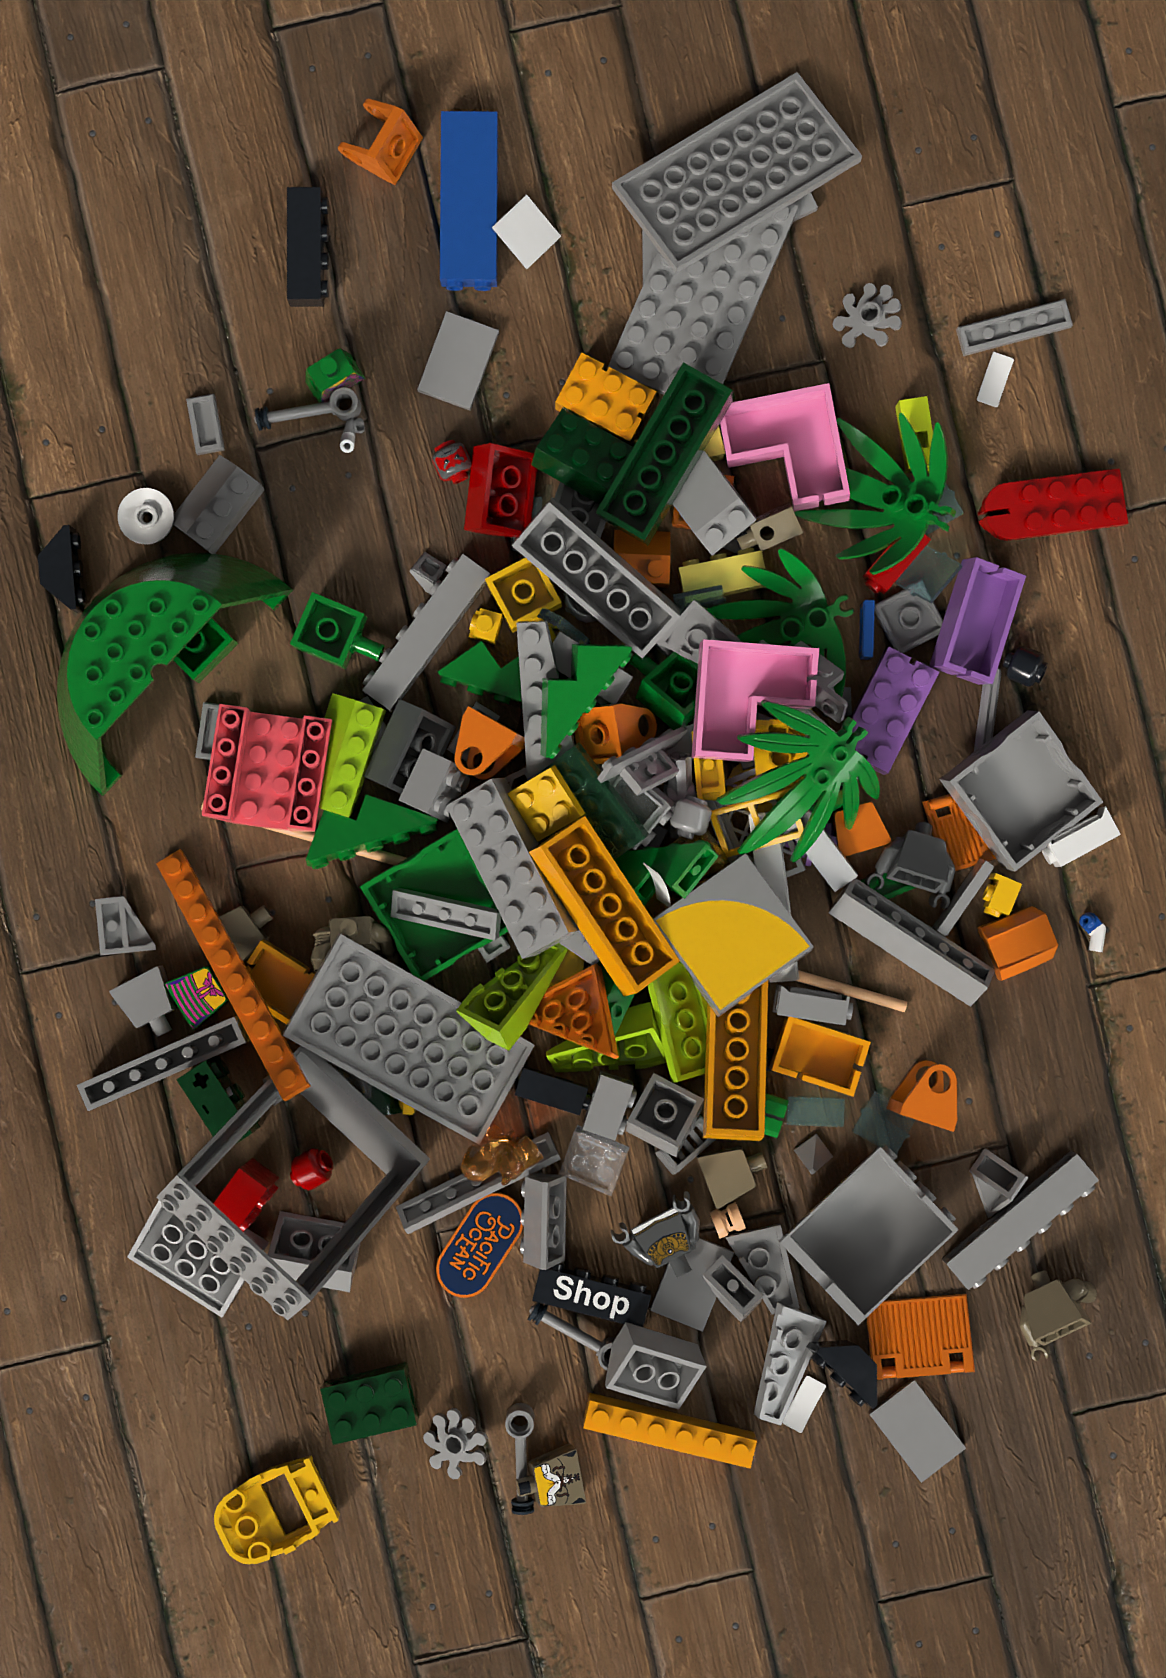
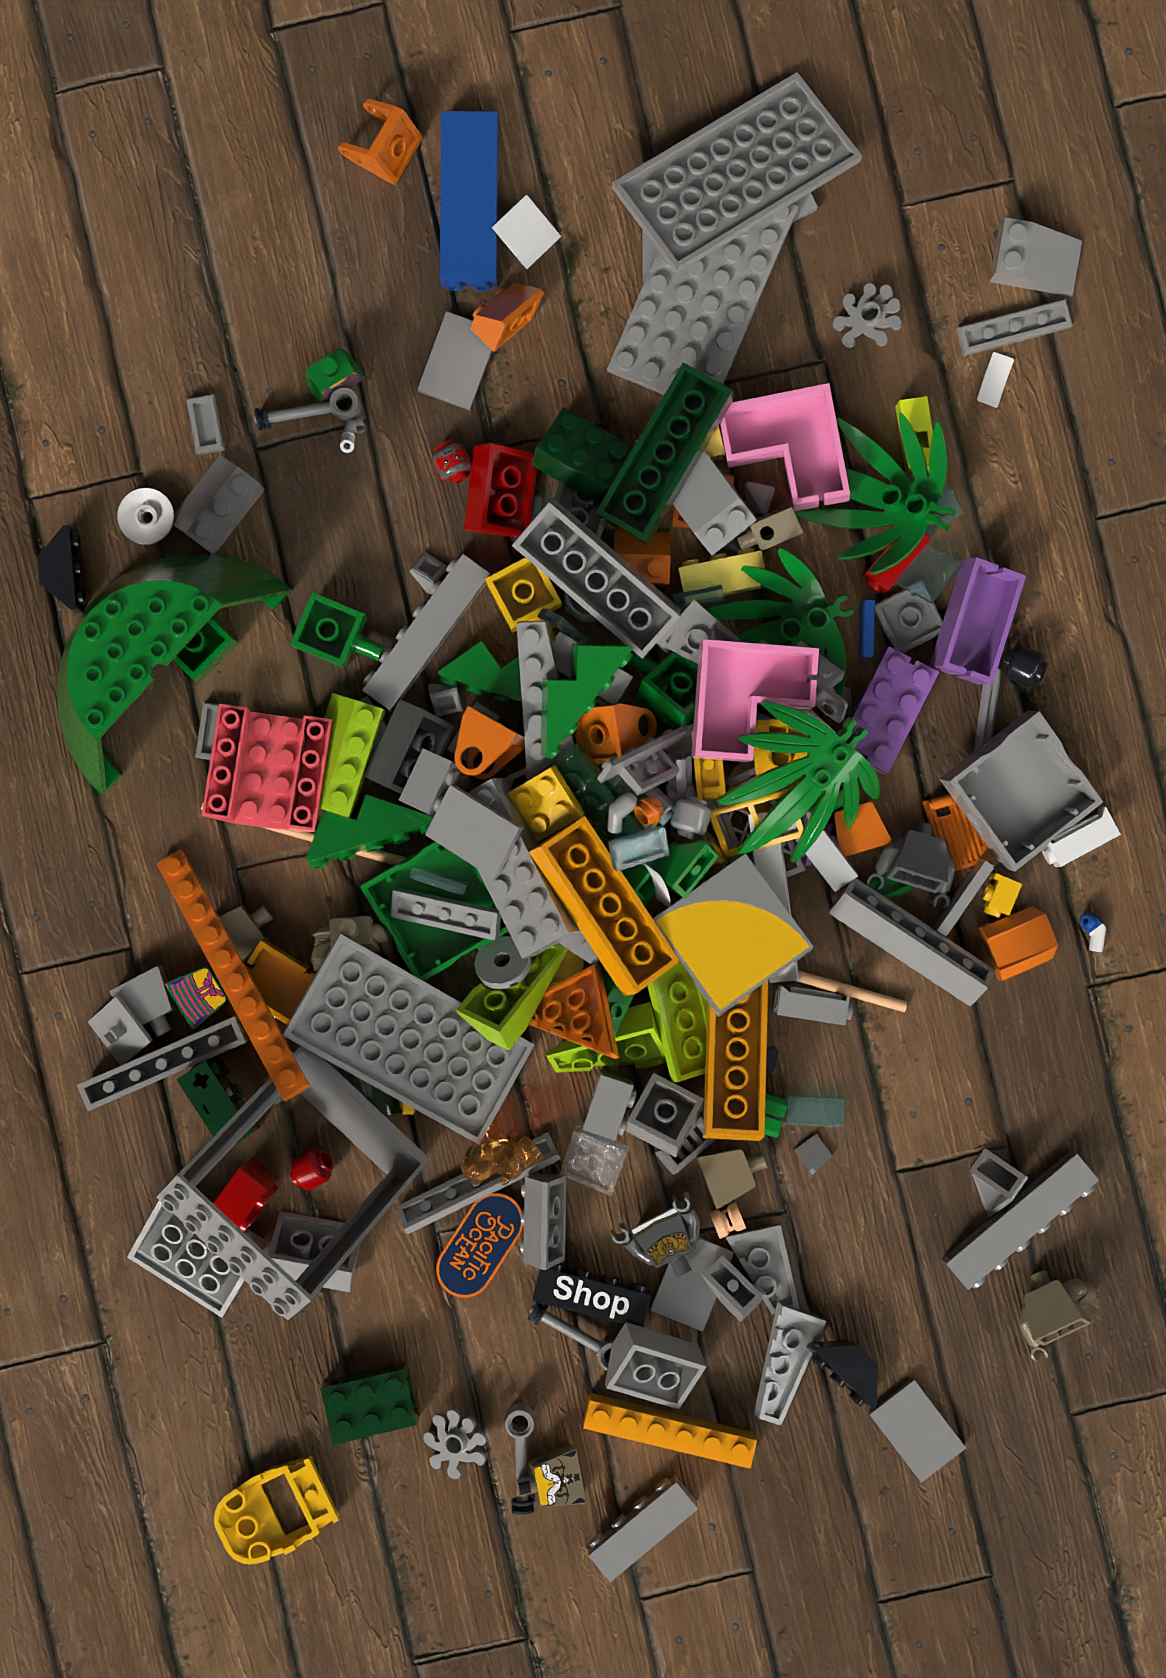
light grey wing [95,896,156,956] -> none
black brick [287,187,329,307] -> none
yellow brick [469,608,503,645] -> none
black brick [515,1066,592,1116] -> none
light orange piece [555,352,657,445] -> none
light orange piece [769,1016,871,1097] -> none
light grey cylinder [779,1145,958,1325] -> none
white sticker [783,1376,826,1433] -> none
clear light blue piece [852,1091,916,1155] -> none
orange window [867,1294,975,1380] -> none
orange hose [886,1060,957,1132] -> none
red plate [978,468,1129,541] -> none
none -> light grey piece [88,995,153,1066]
none -> clear light blue tile [410,865,469,895]
none -> light grey tile [425,785,523,879]
none -> light grey slope [428,684,463,717]
none -> orange slope [470,283,544,352]
none -> light grey tile [474,936,532,989]
none -> light grey brick [588,1475,698,1582]
none -> light grey arm [608,792,638,833]
none -> clear light blue tile [608,826,669,871]
none -> orange plate [634,797,664,827]
none -> light grey slope [744,482,775,515]
none -> light grey slope [989,217,1082,297]

